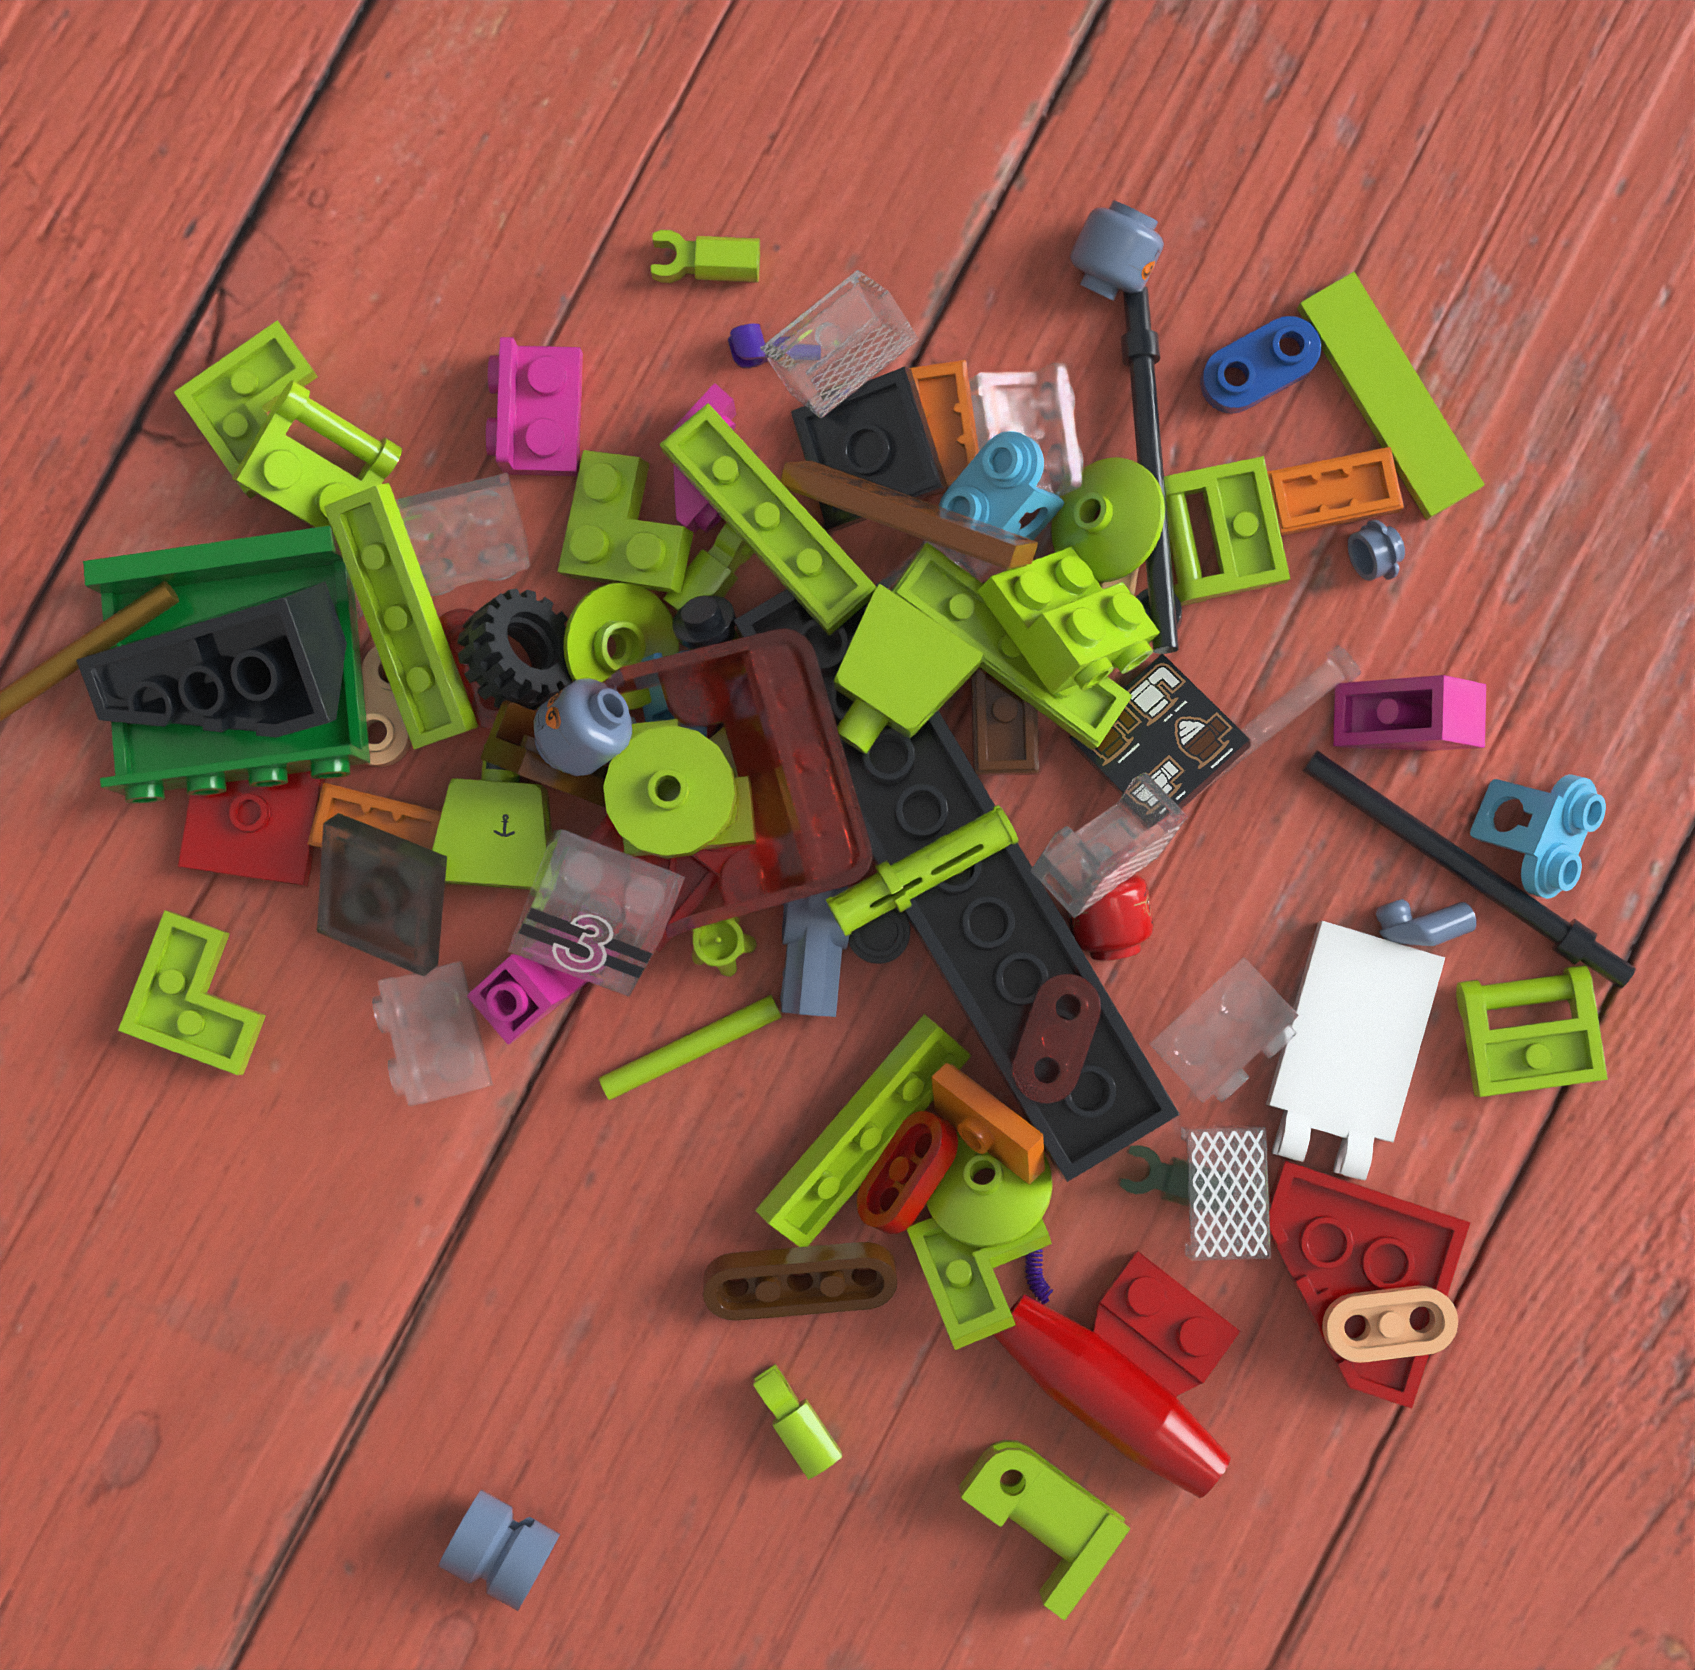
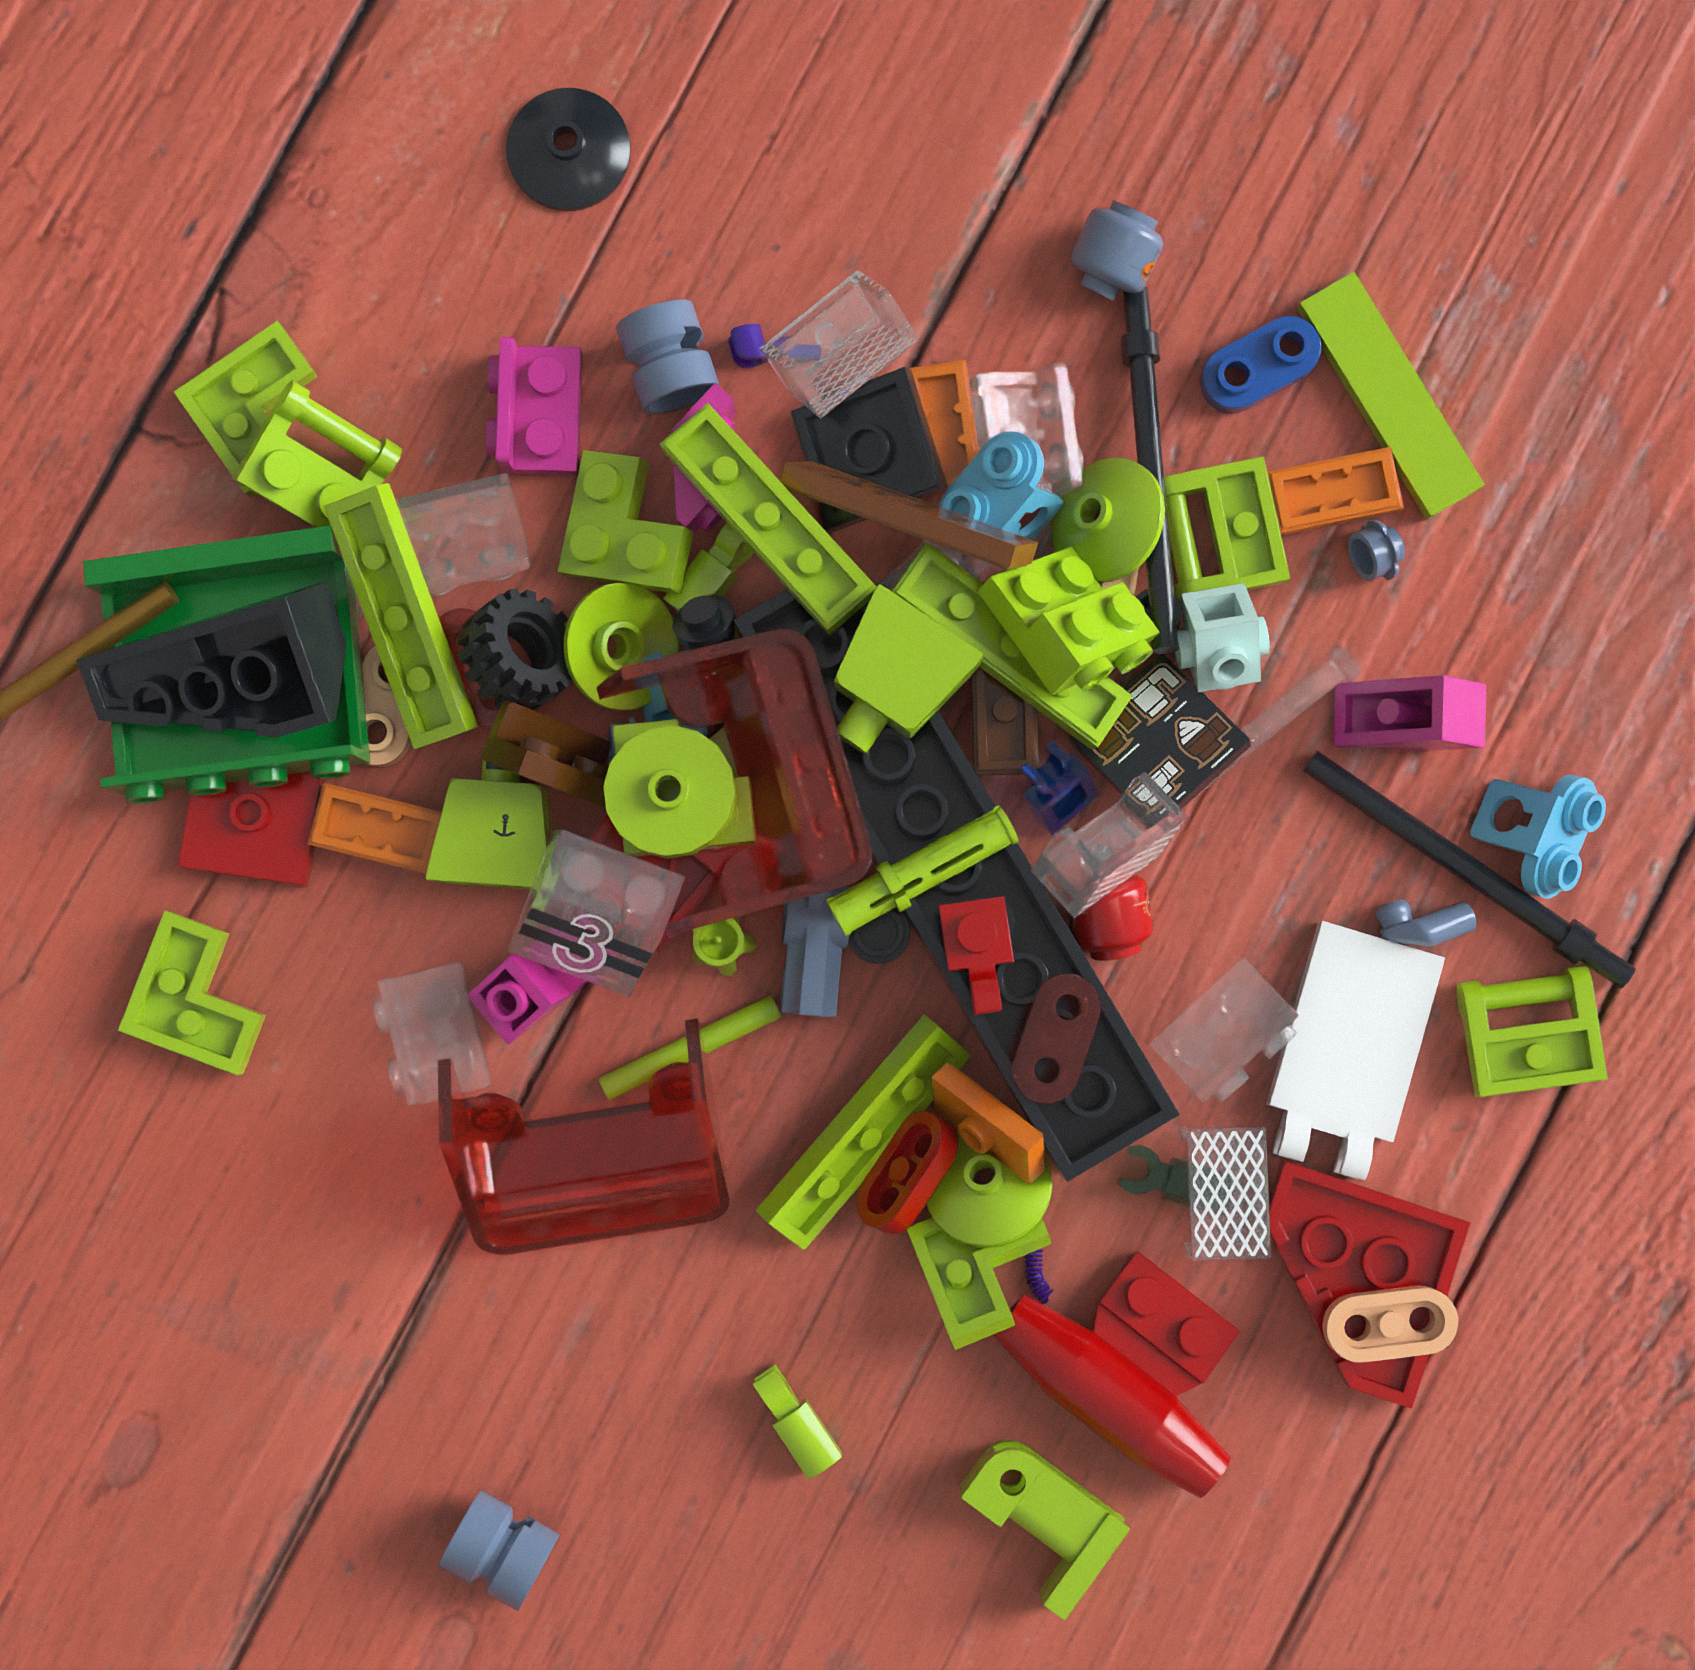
clear smoke plate [317,813,447,977] -> none
sand blue head [534,678,632,776] -> none
lime bar [651,230,760,283] -> none
reddish brown plate [703,1242,897,1321] -> none
none -> clear red windscreen [438,1018,730,1255]
none -> black dish [506,88,631,211]
none -> sand blue wheel [616,299,720,415]
none -> red plate [938,896,1014,1015]
none -> clear blue plate [1021,741,1100,836]
none -> light aqua brick [1175,583,1270,692]

